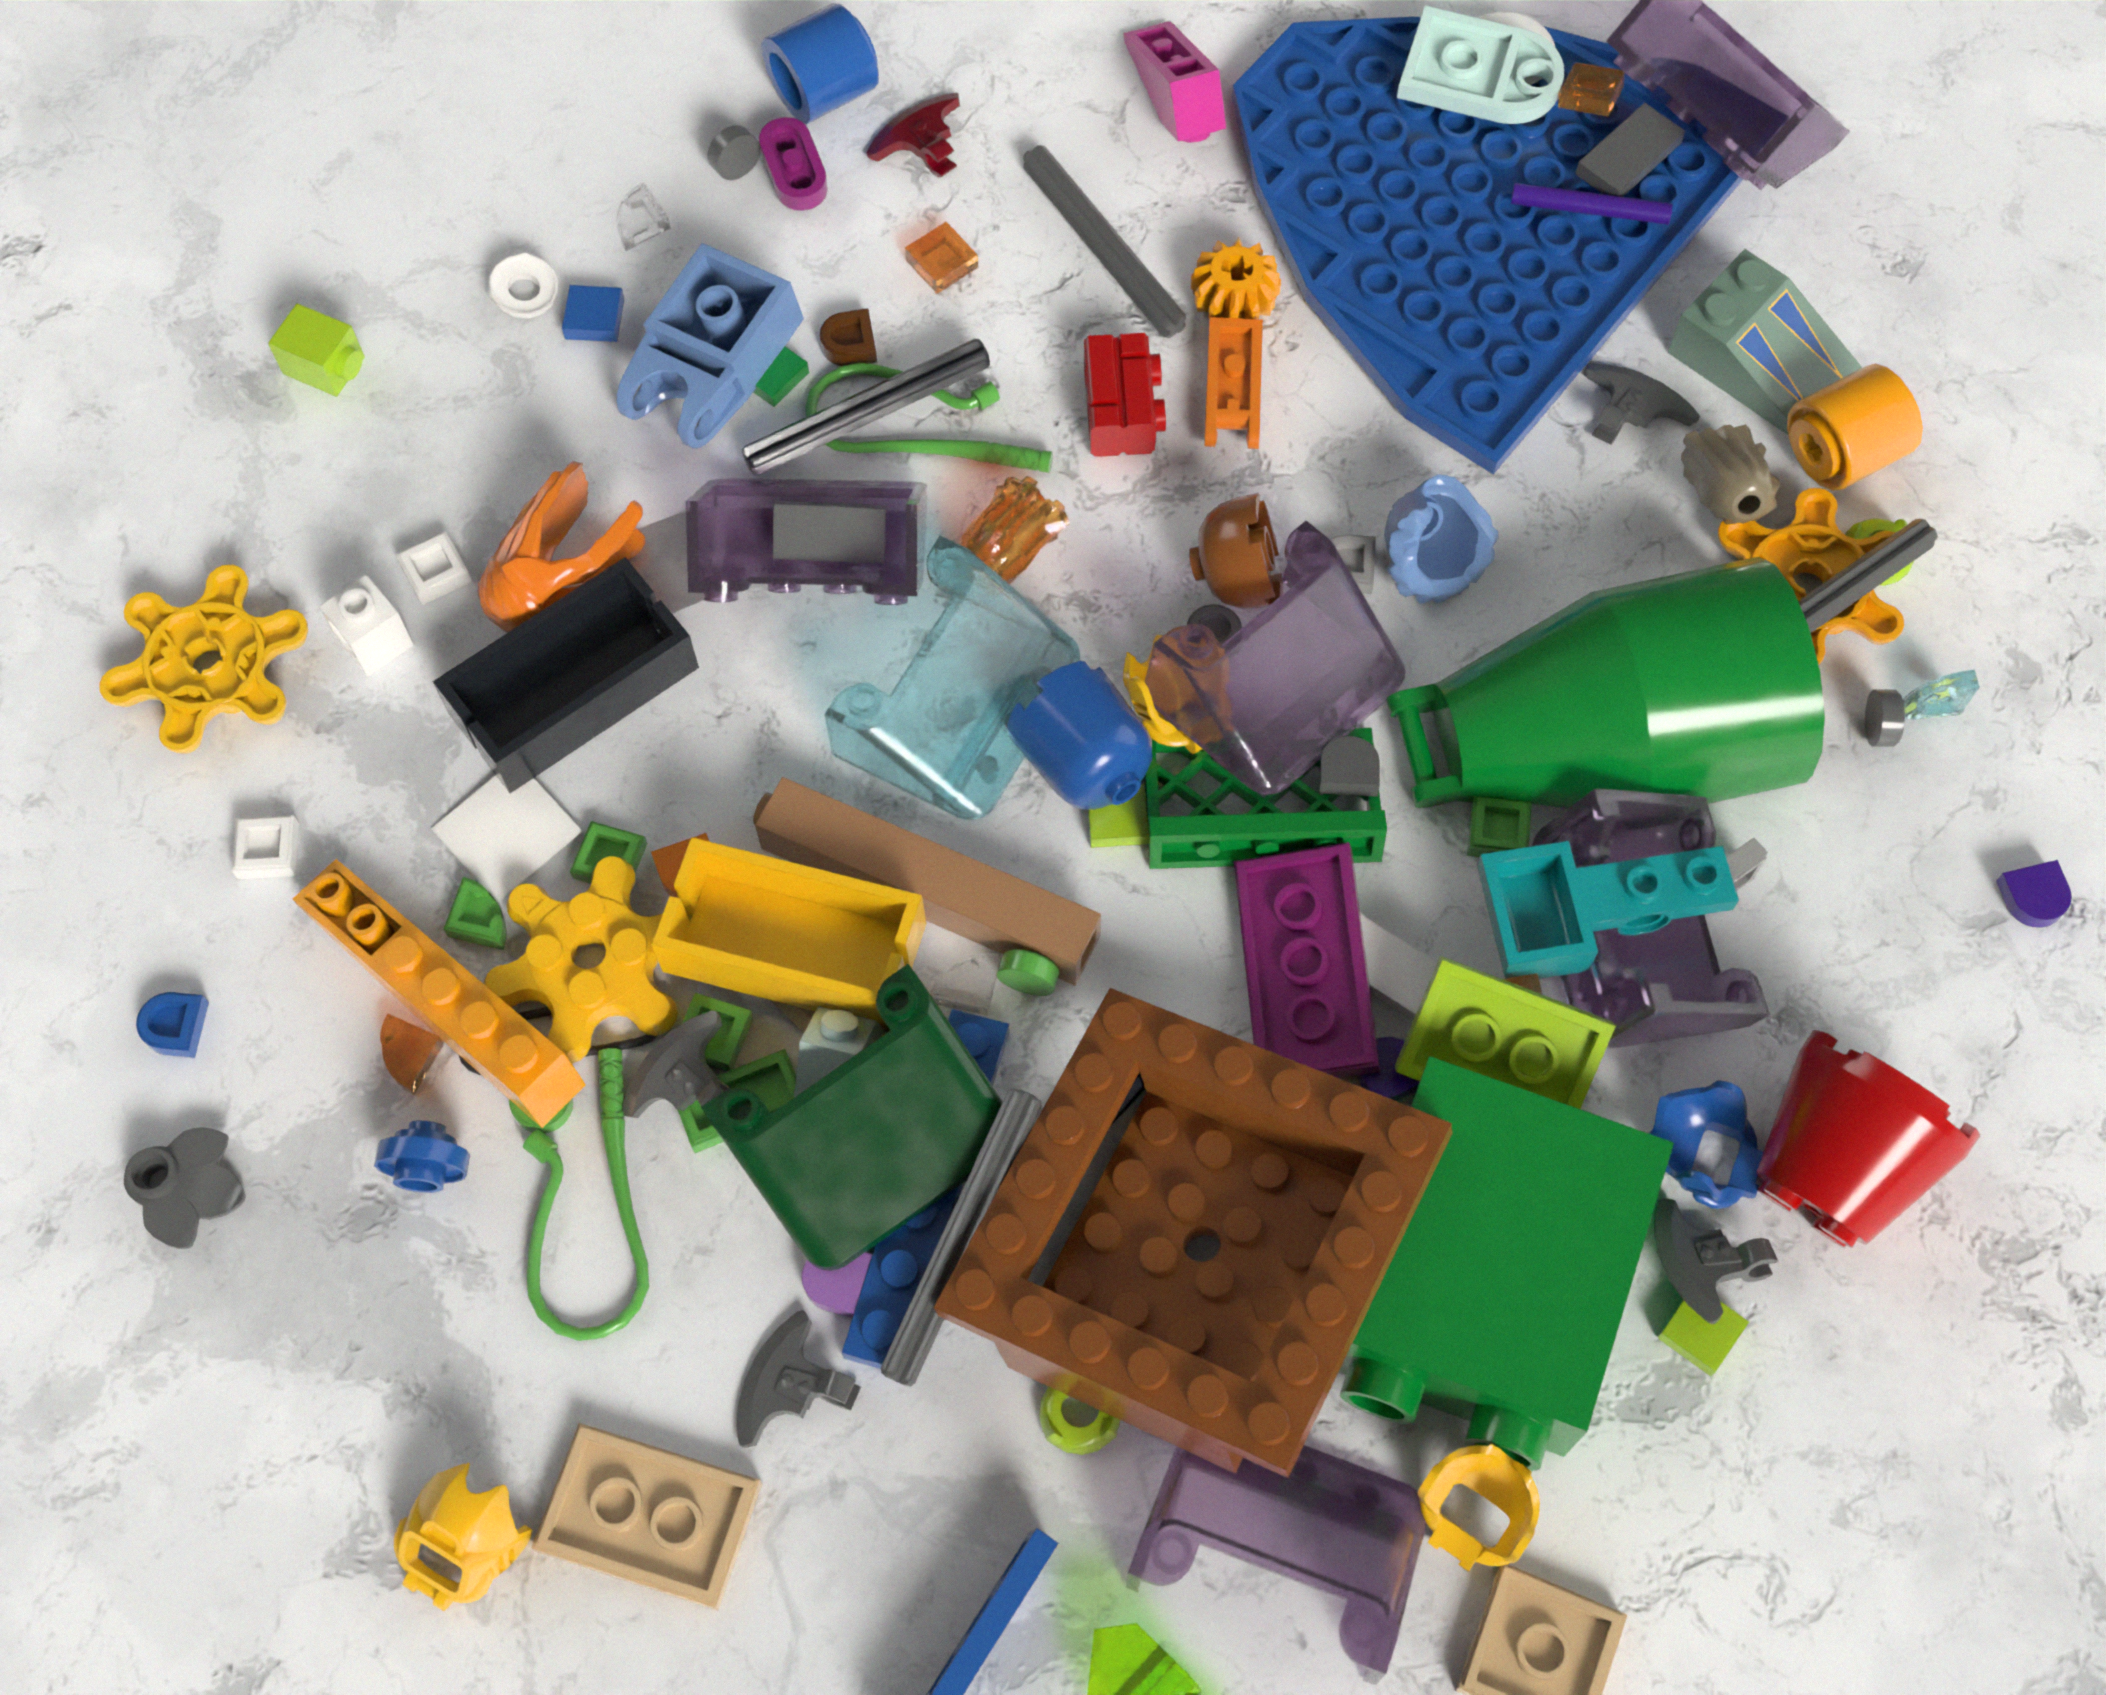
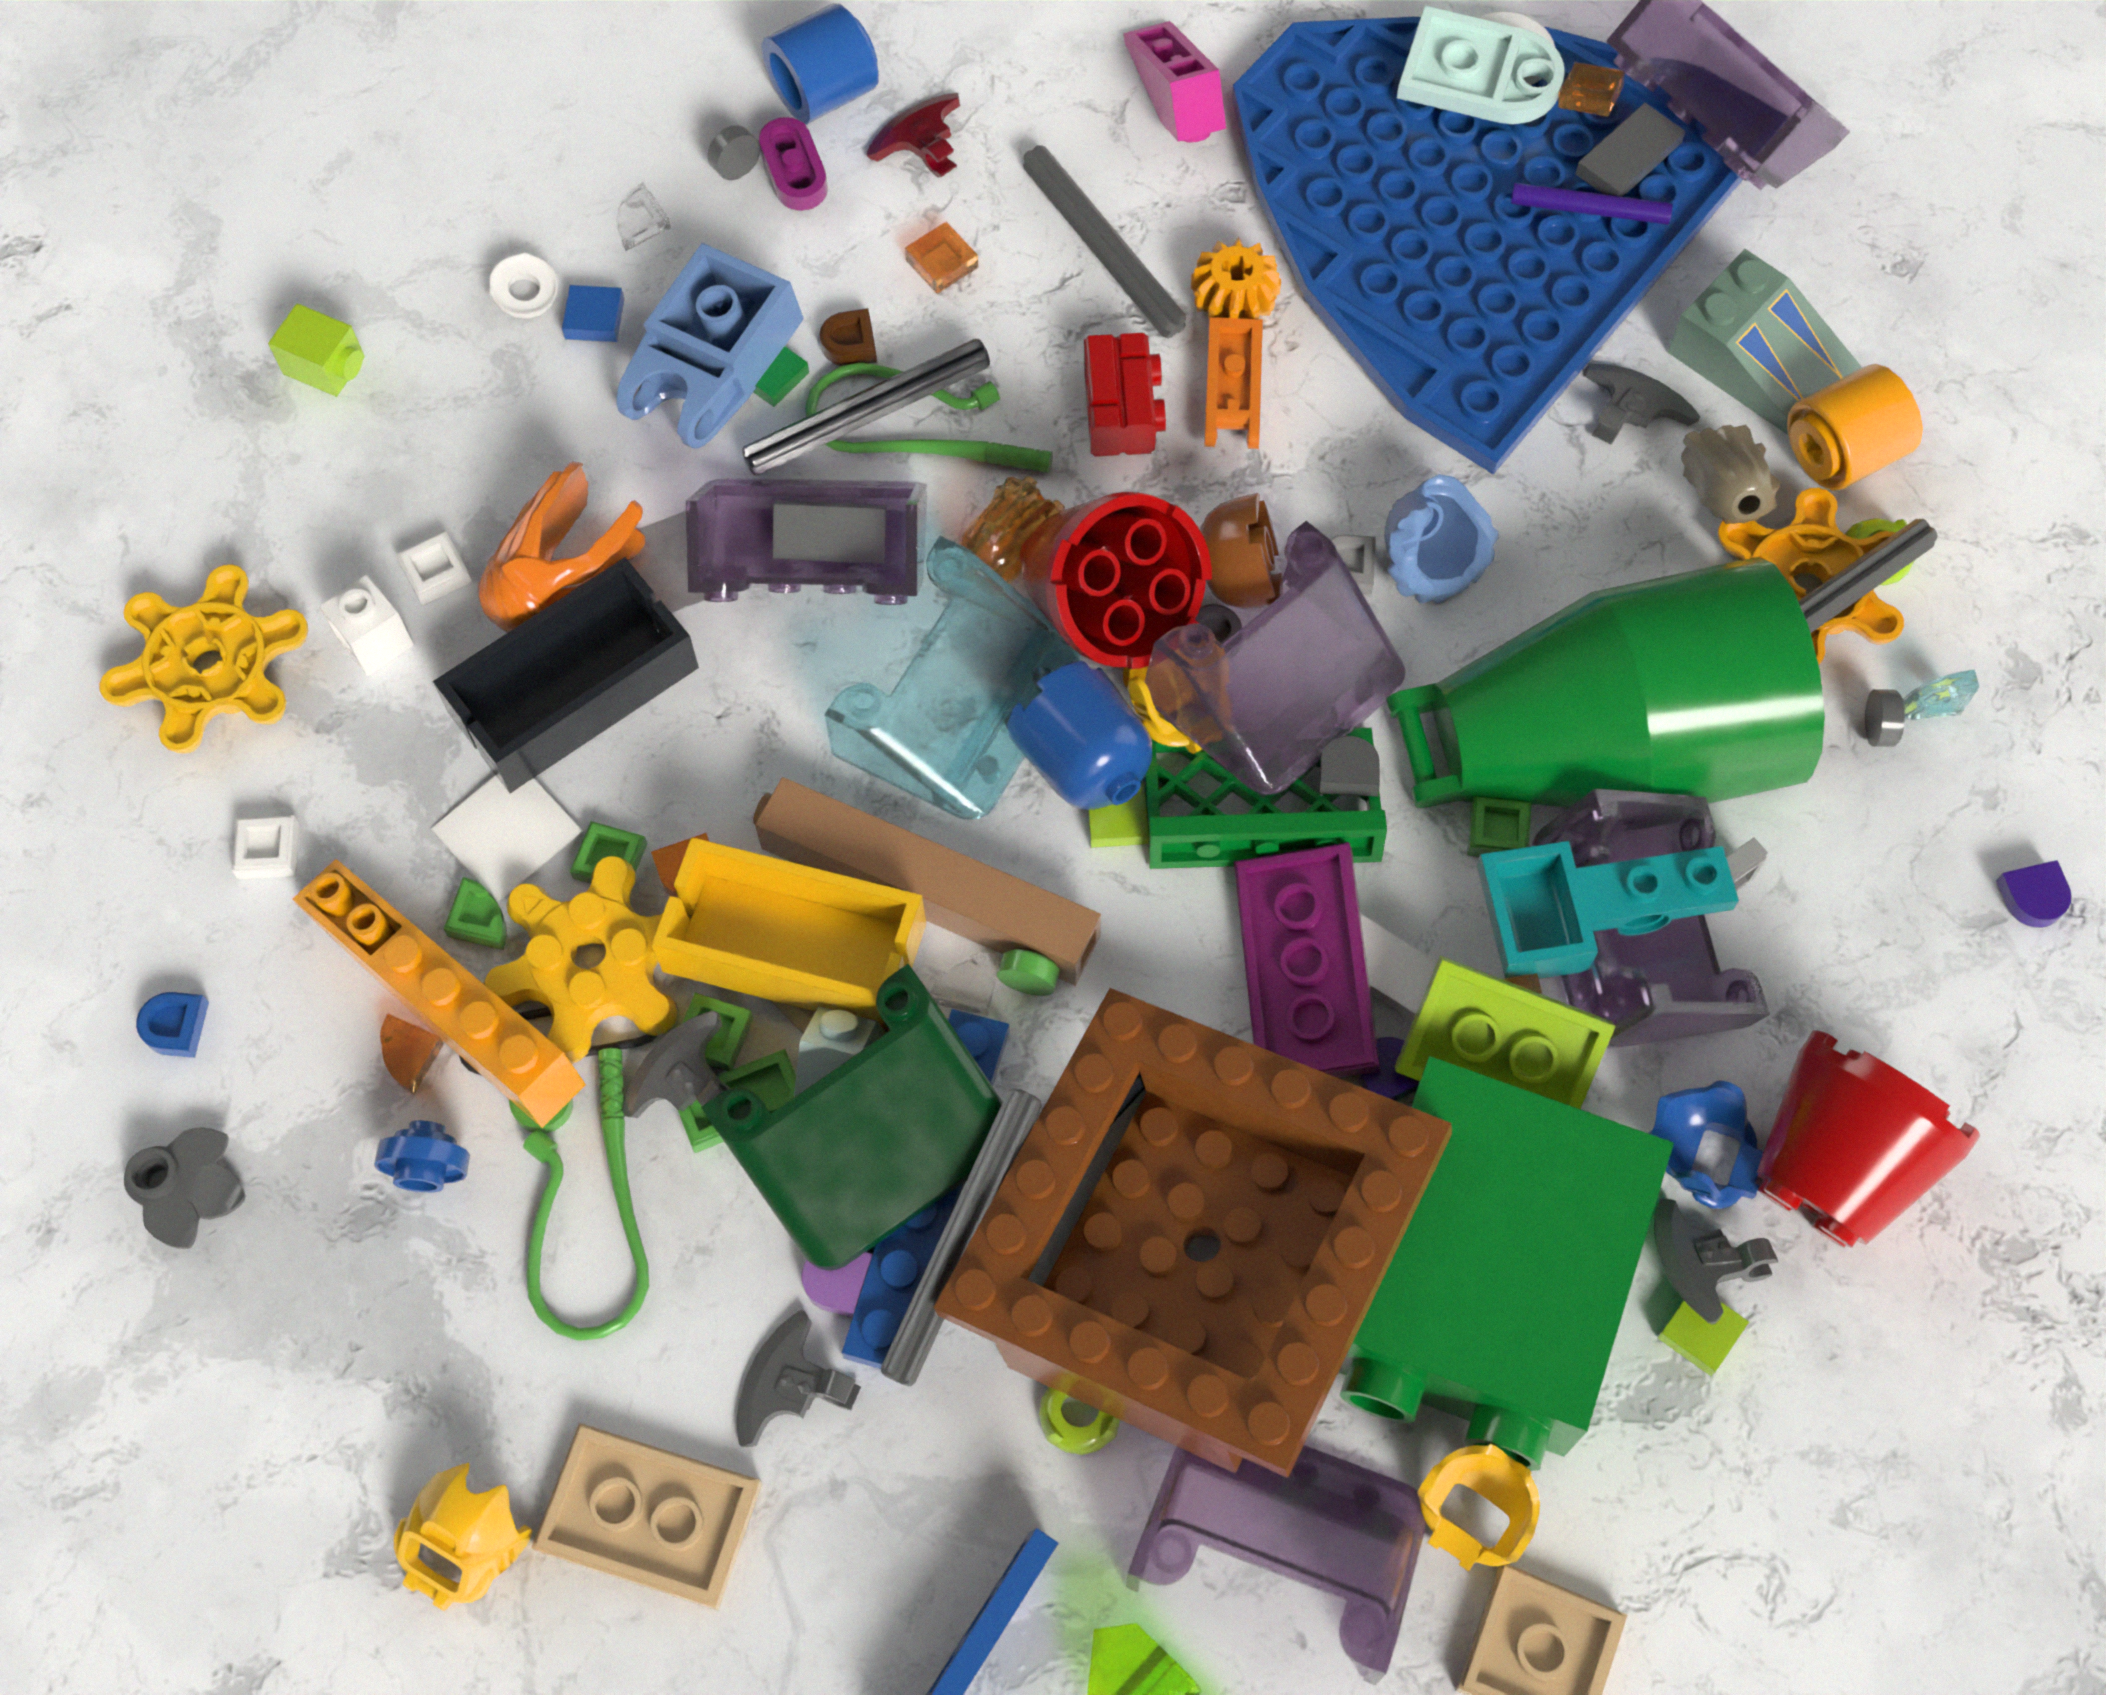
none -> red cone [1019,492,1212,669]

